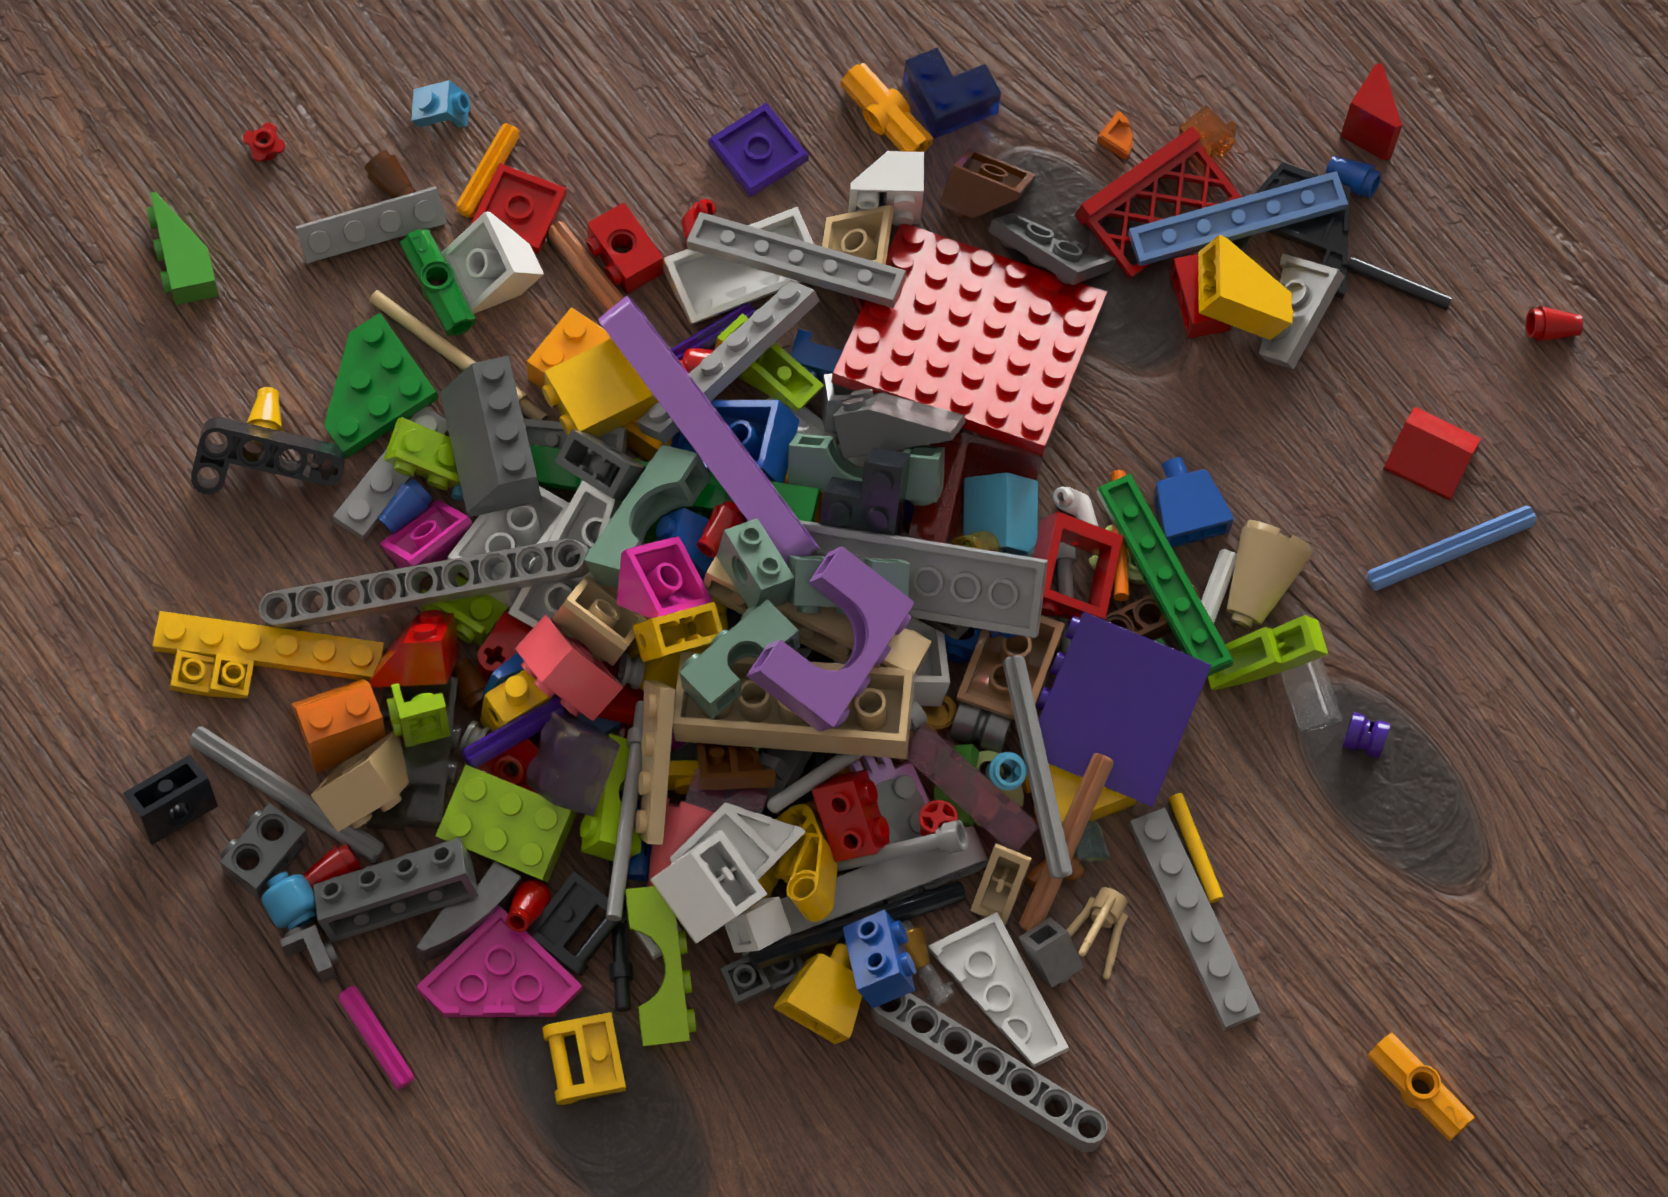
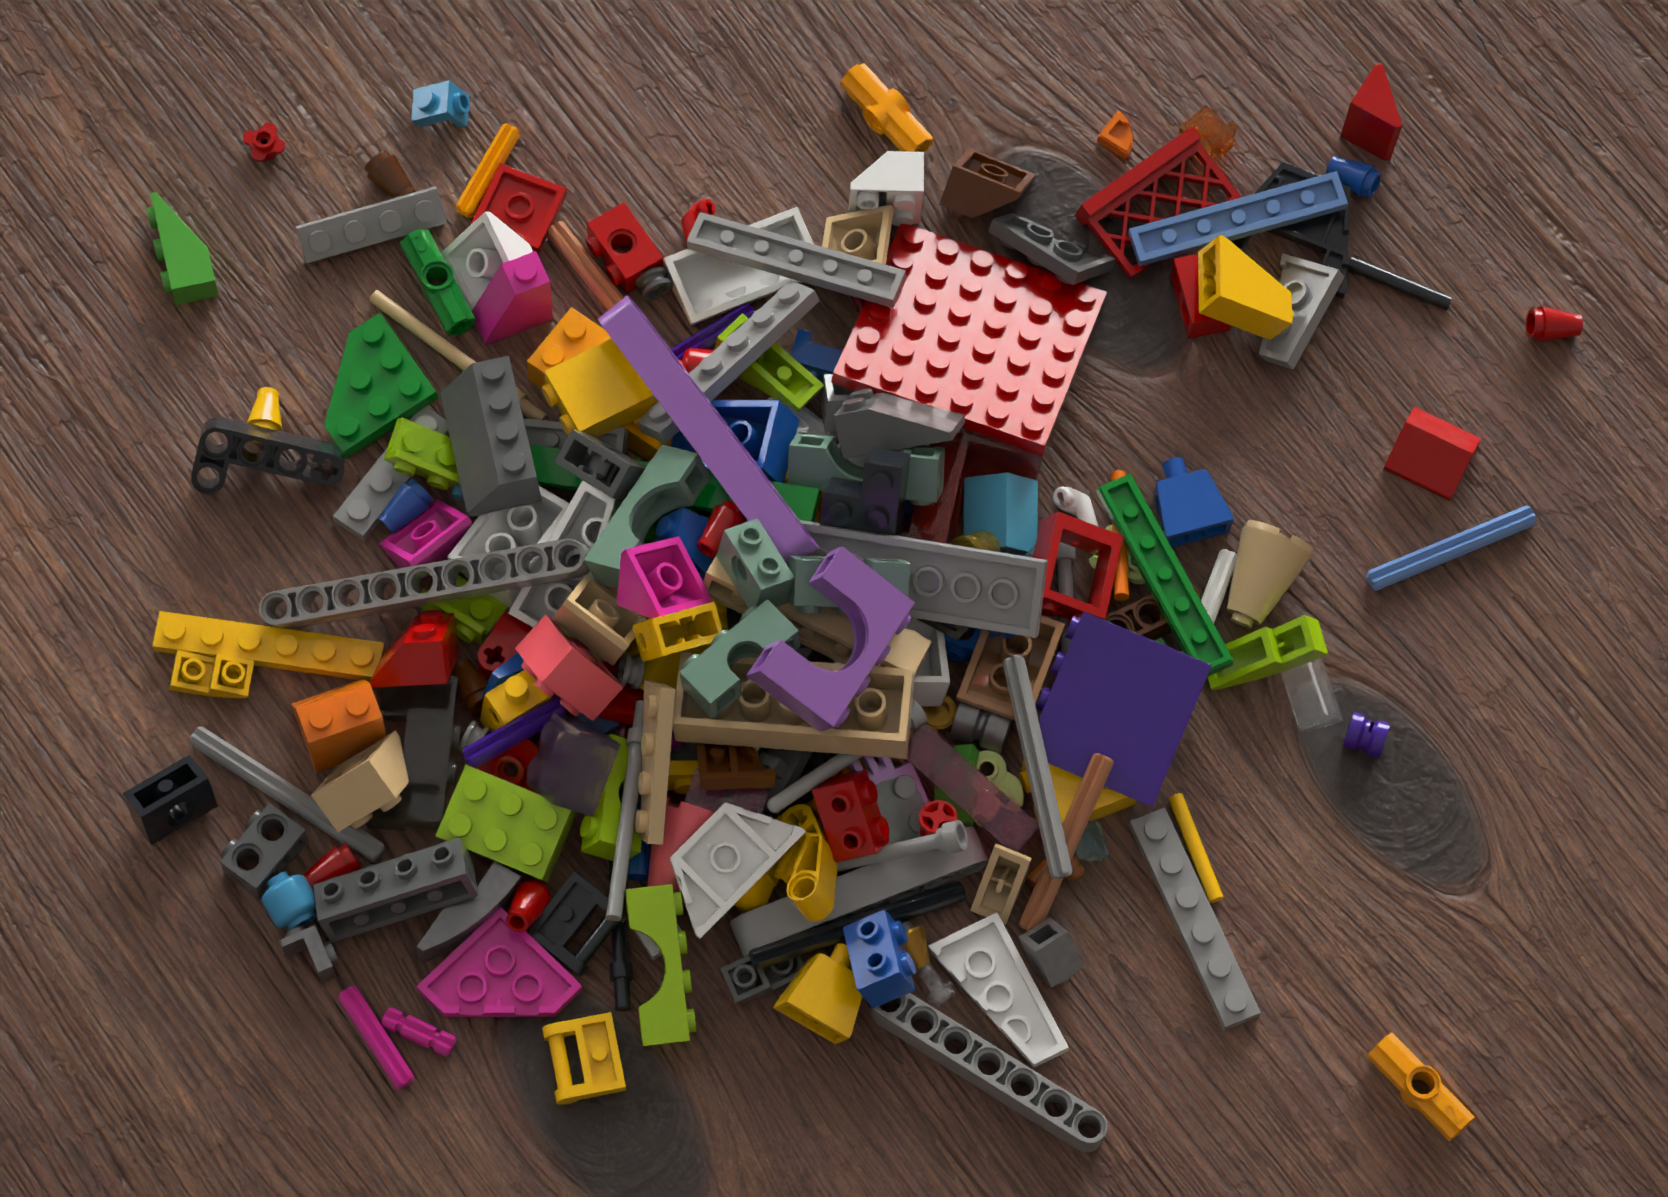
lime bracket [386,683,451,748] -> none
white slope [650,829,767,944] -> none
dark purple plate [708,102,809,197] -> none
white panel [725,897,791,953] -> none
clear blue brick [903,48,1001,139] -> none
medium azure cone [986,752,1027,791] -> none
tan plant [1067,887,1128,980] -> none
none -> dark pink axle [381,1007,456,1057]
none -> dark pink slope [472,251,553,346]
none -> dark grey bush [636,267,673,301]

